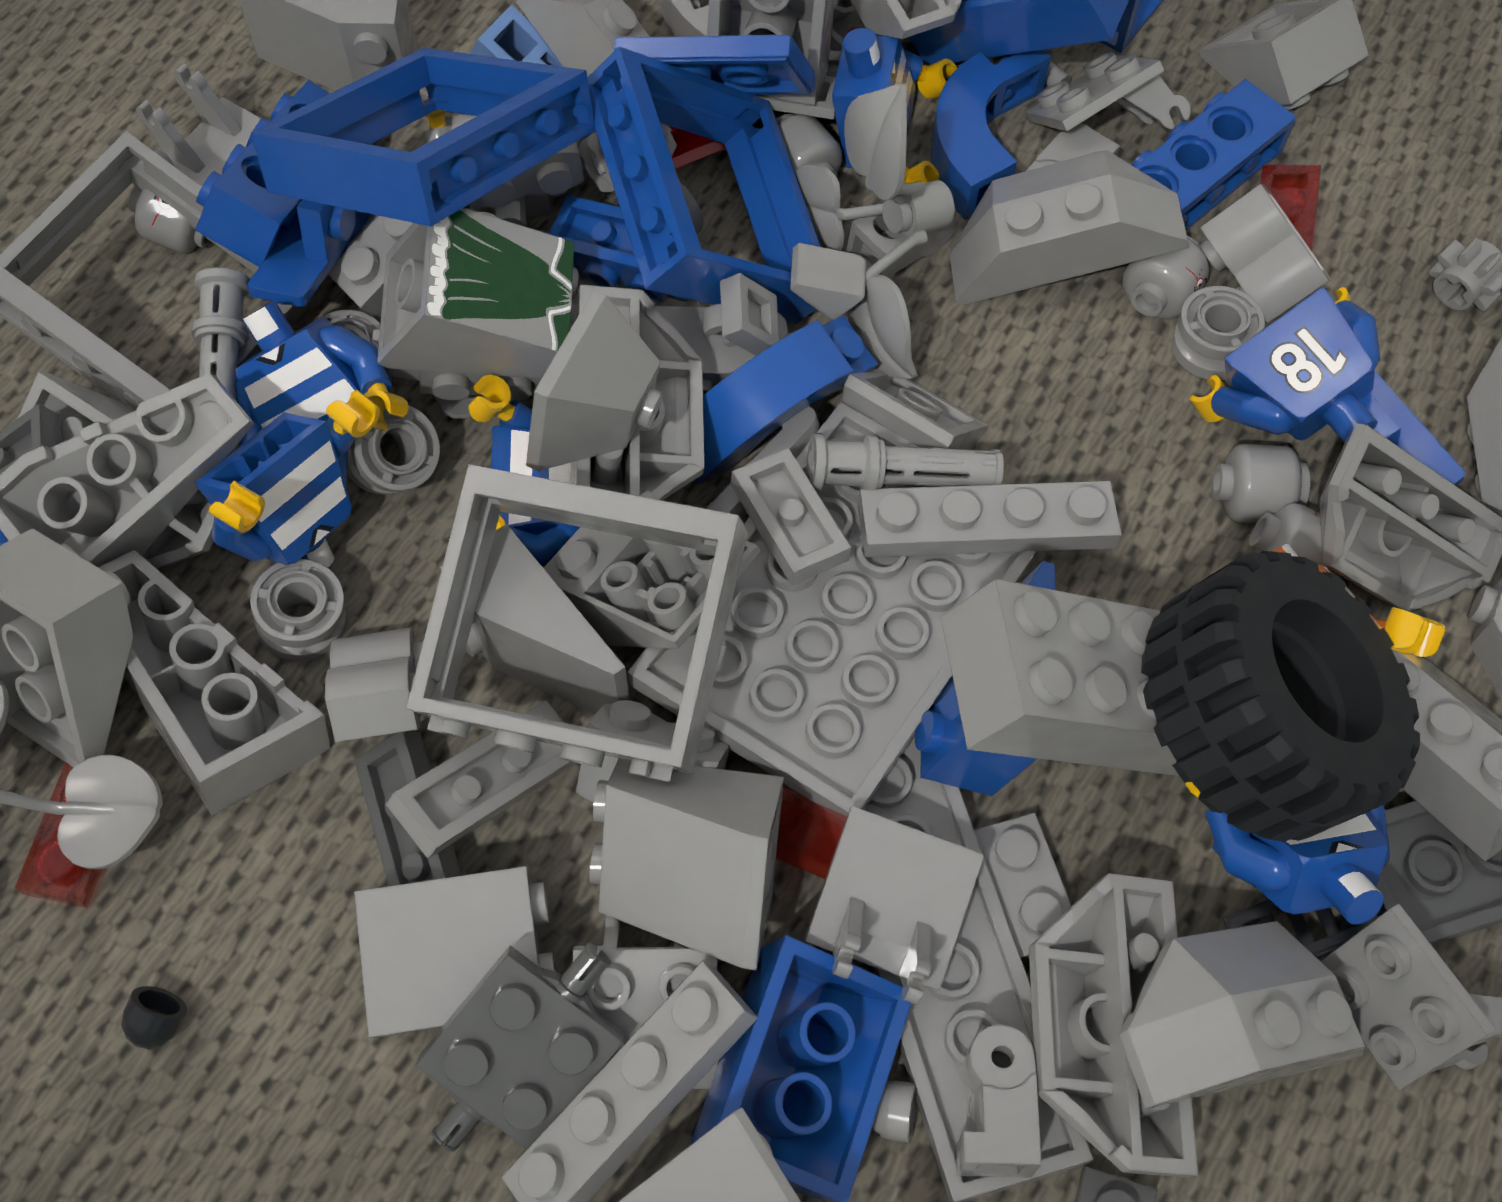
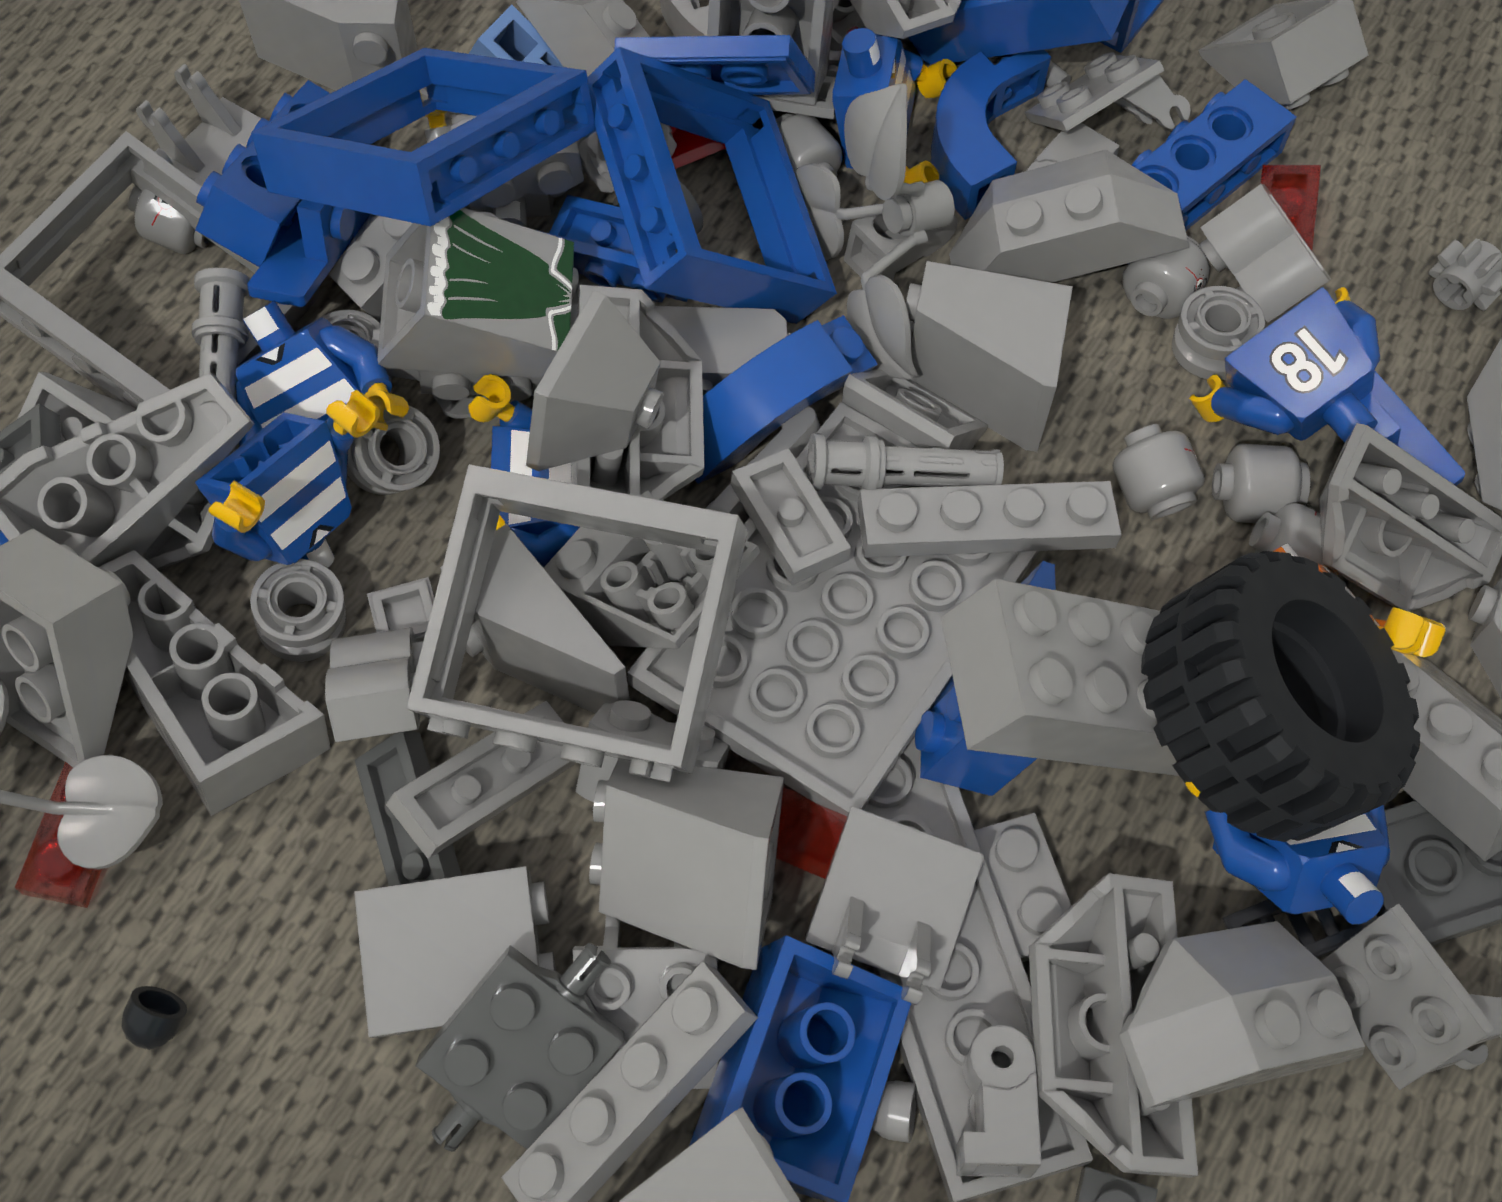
light grey tile [703,273,779,356] -> none
light grey slope [790,243,866,320] -> none
none -> light grey tile [367,577,435,642]
none -> light grey slope [906,261,1073,452]
none -> light grey head [1112,424,1205,520]

